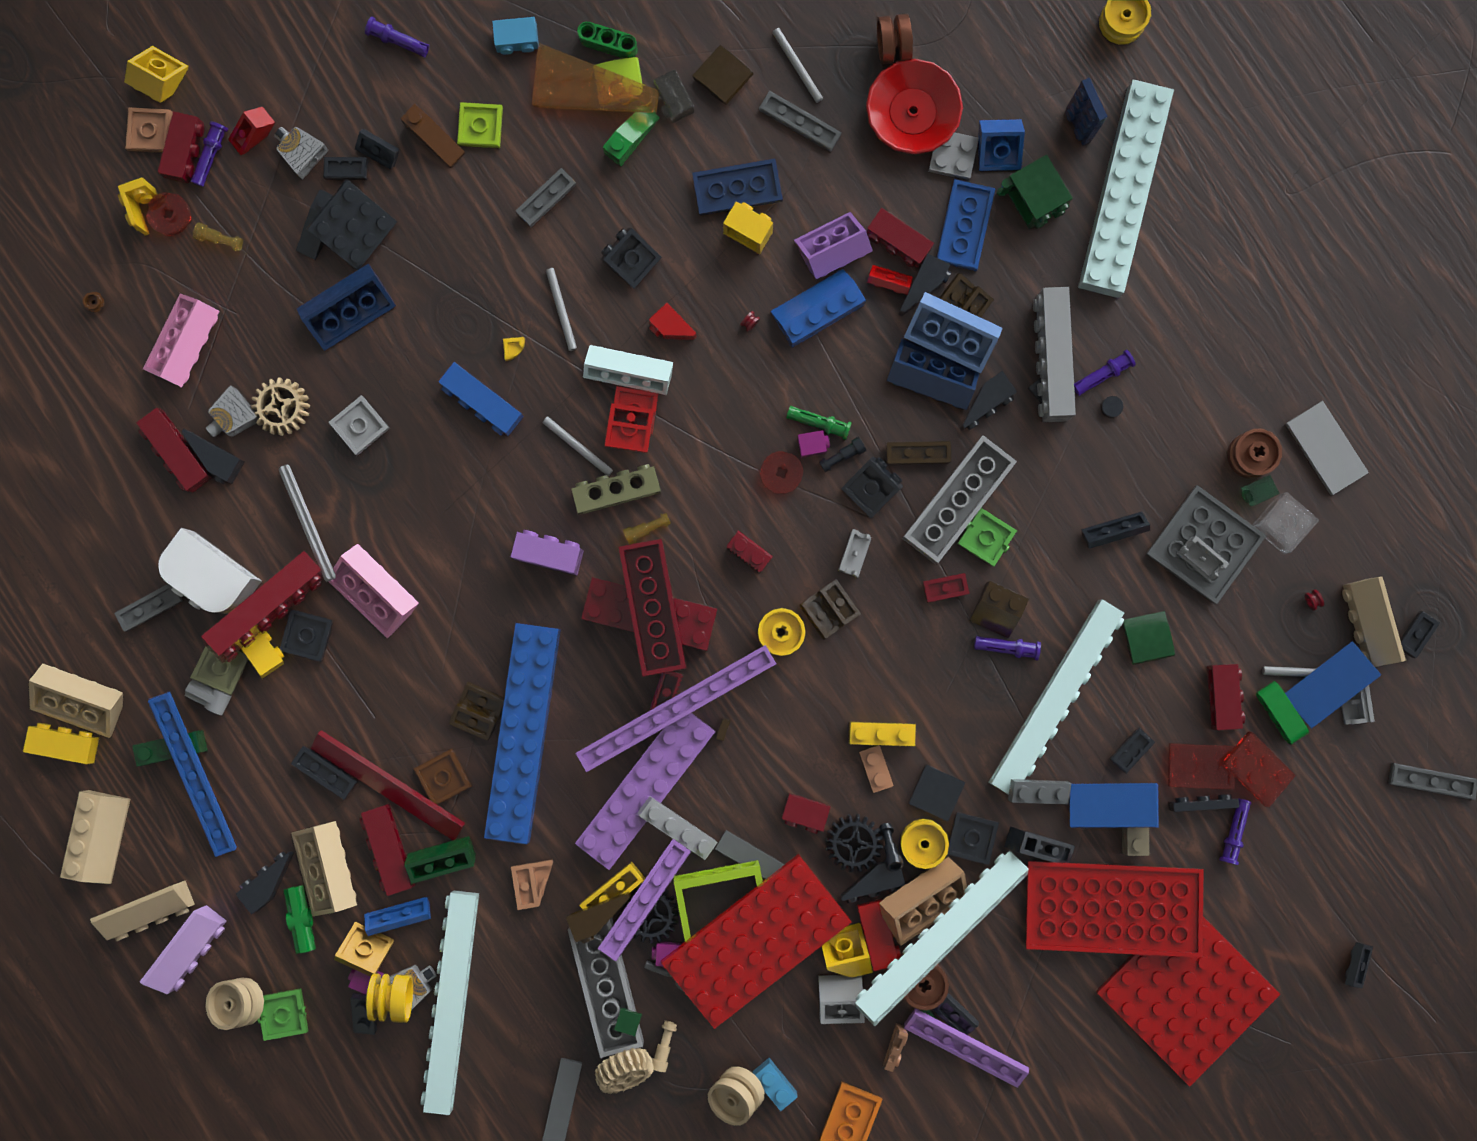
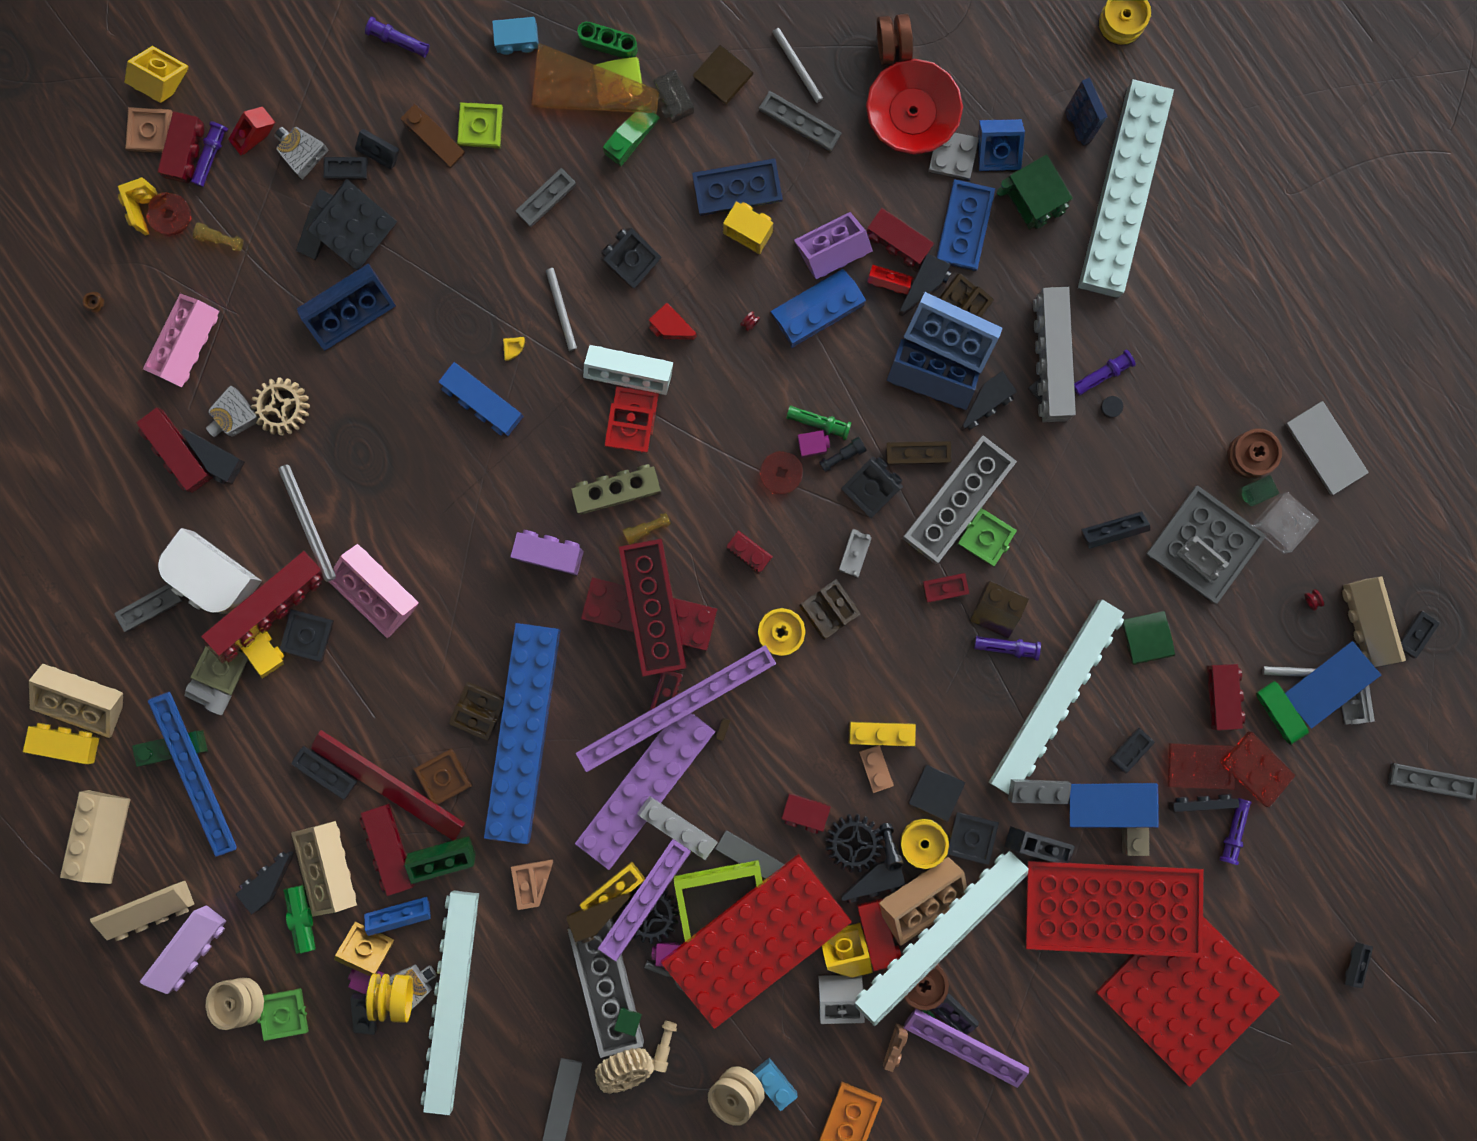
light grey plate [329,395,390,455] -> none
light grey bar [543,417,613,476] -> none

